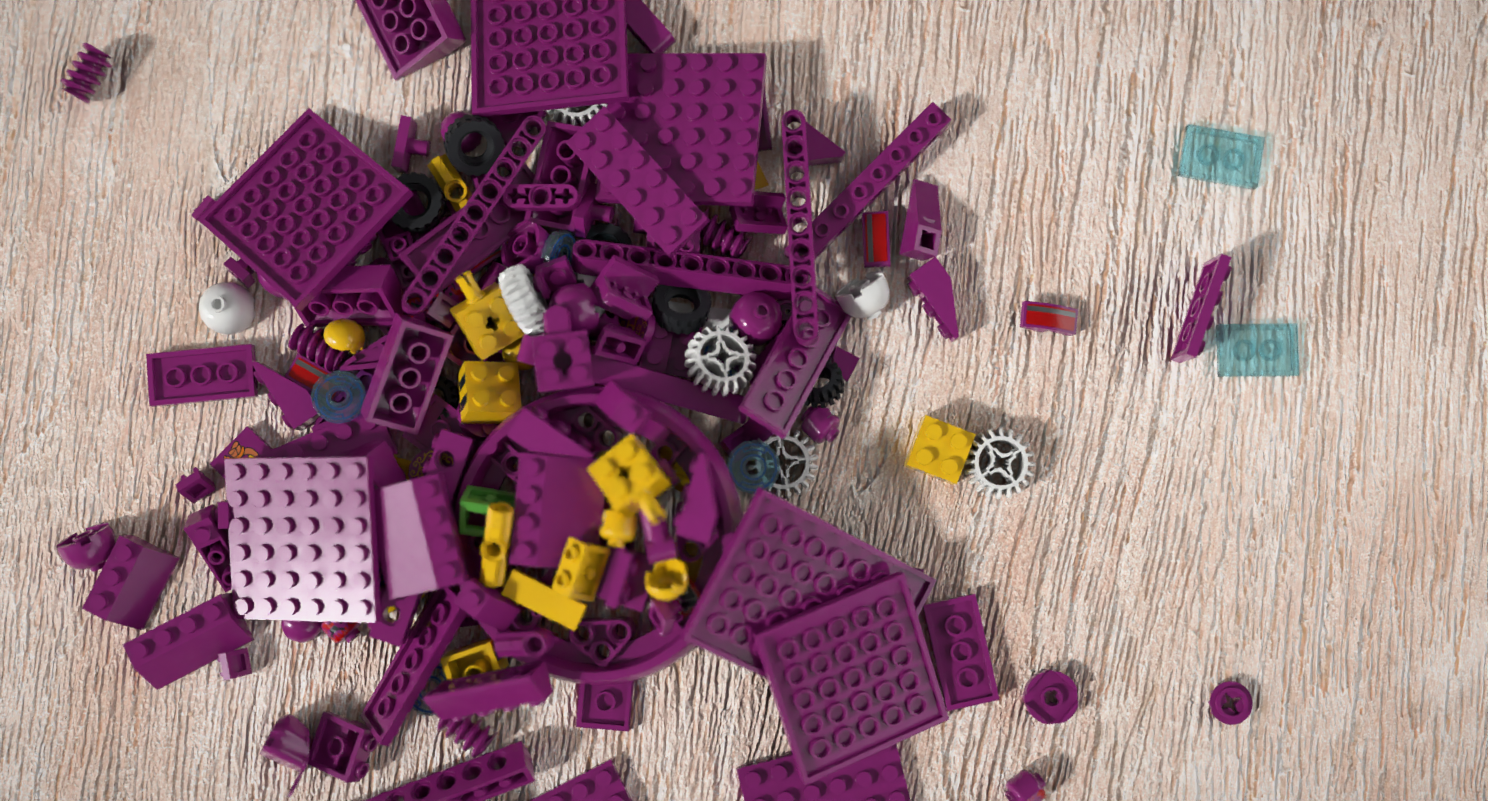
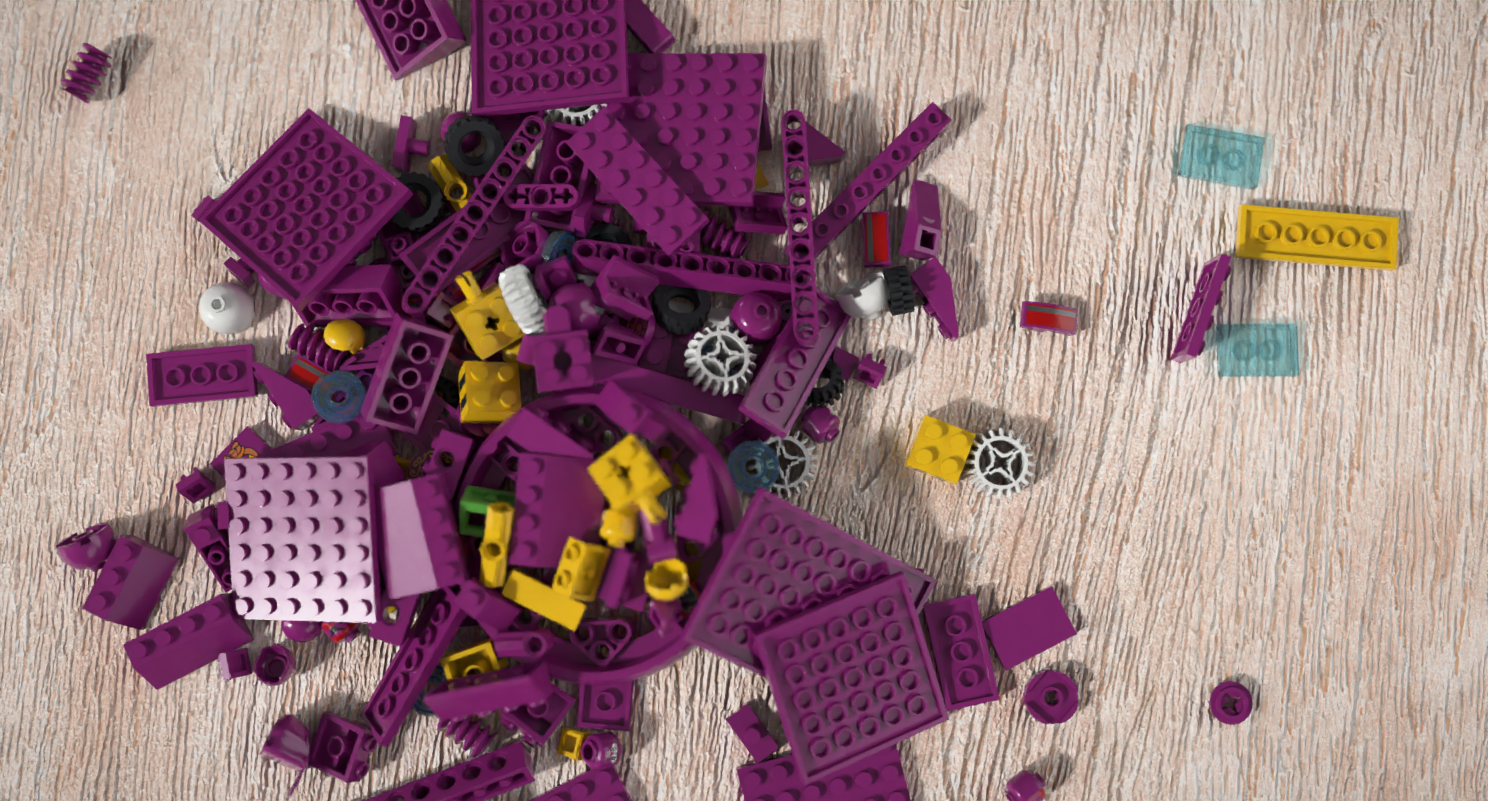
none -> magenta hair [254,643,296,686]
none -> magenta plate [499,682,576,748]
none -> yellow slope [556,726,593,760]
none -> magenta head [581,732,623,769]
none -> magenta tile [726,702,779,764]
none -> magenta tile [853,353,887,389]
none -> black tyre [883,265,915,316]
none -> magenta tile [982,586,1077,671]
none -> yellow plate [1235,204,1399,271]

